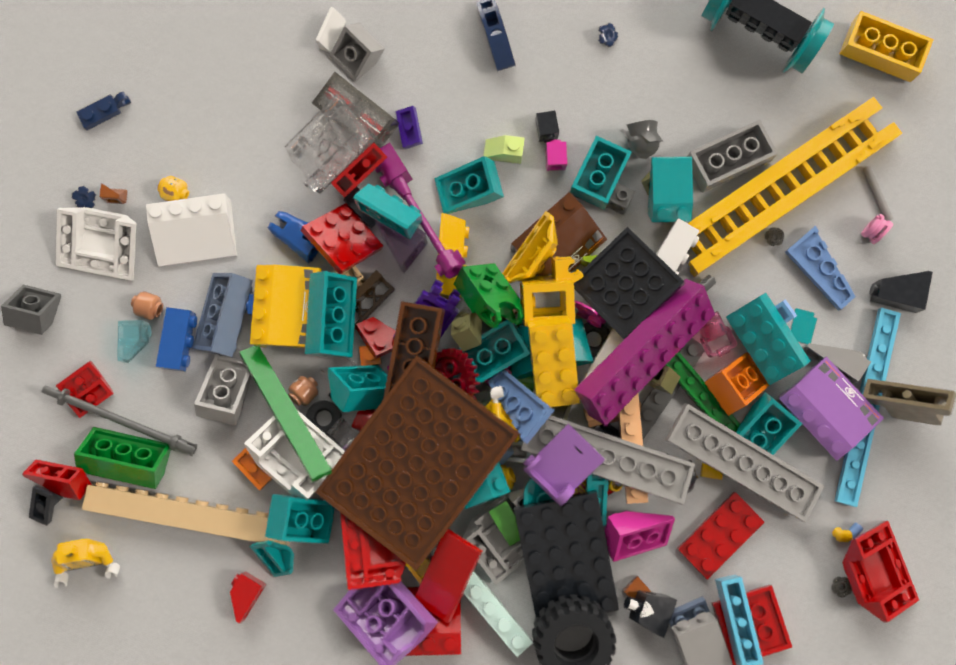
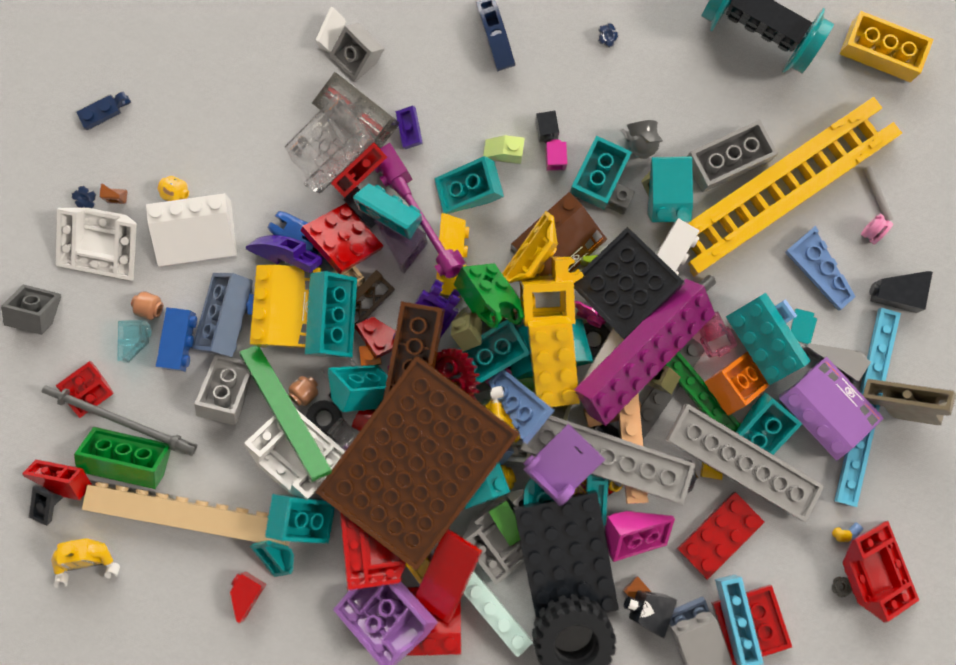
orange plate [232,448,272,491] -> none
clear smoke plate [765,227,784,246] -> none
none -> dark purple slope [246,235,322,273]

